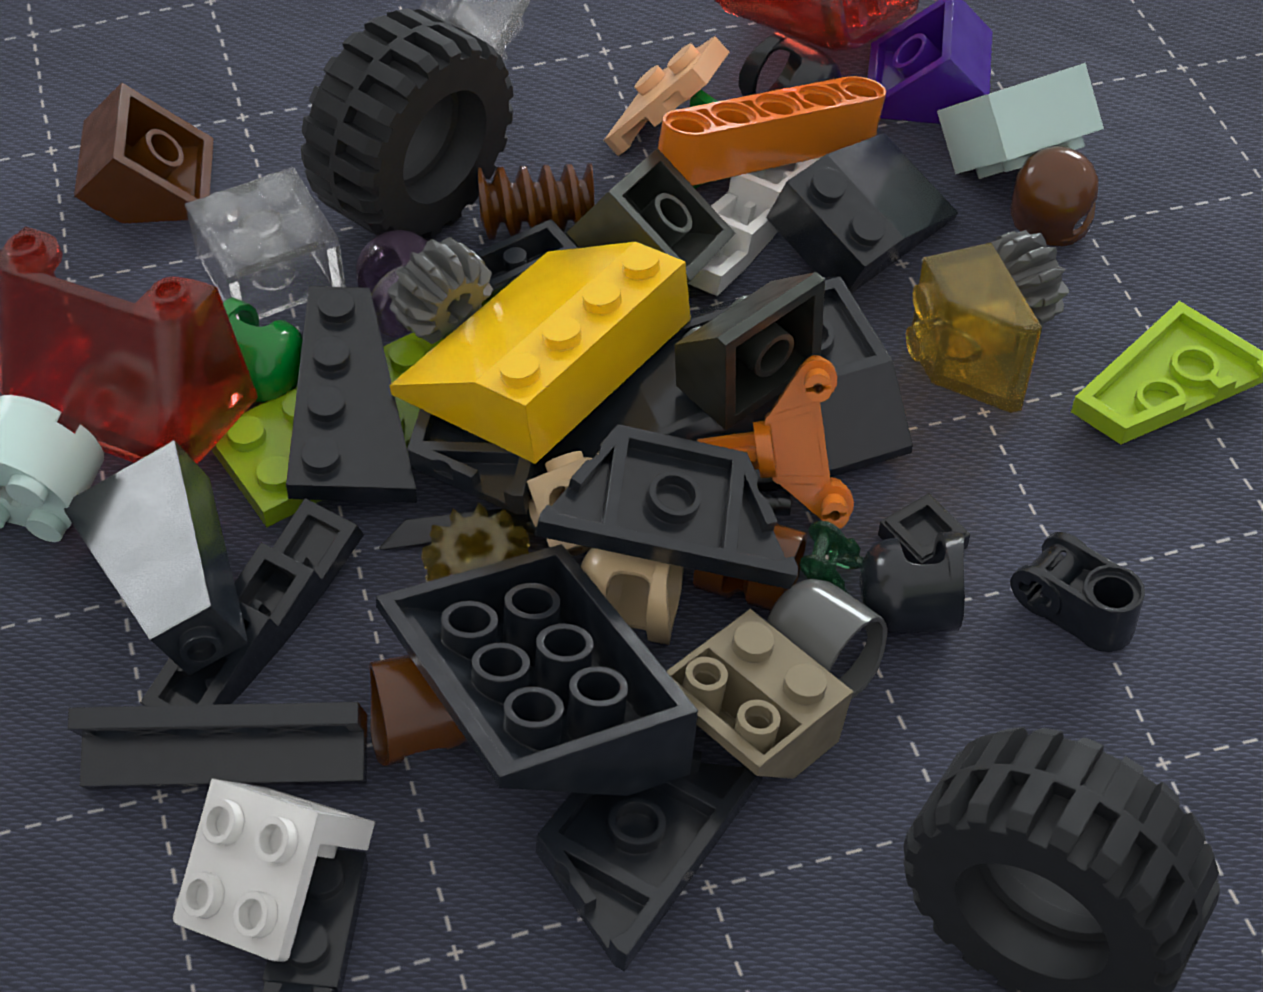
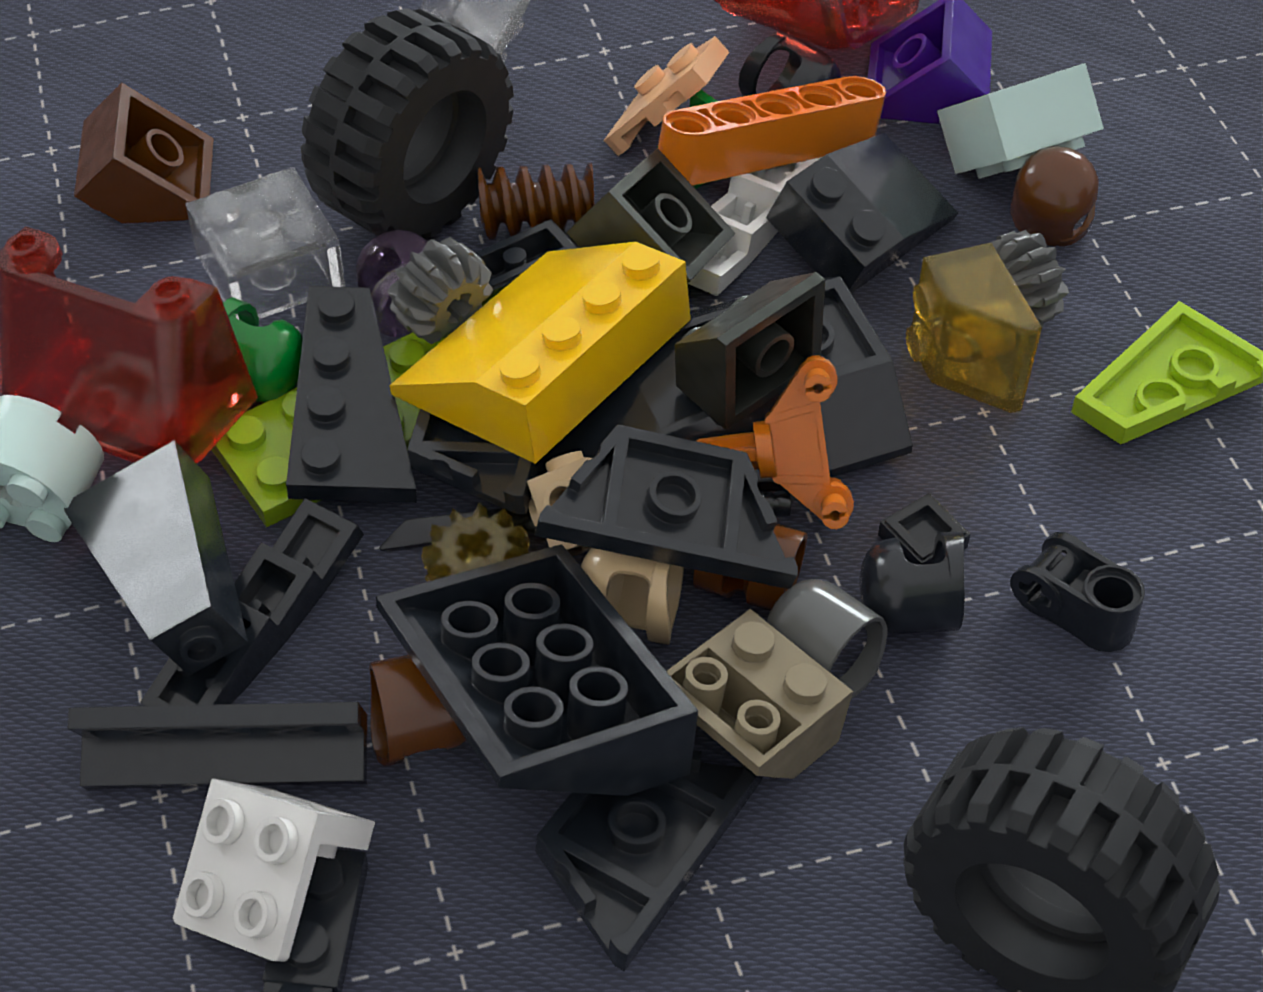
clear green piece [799,521,863,594] -> none

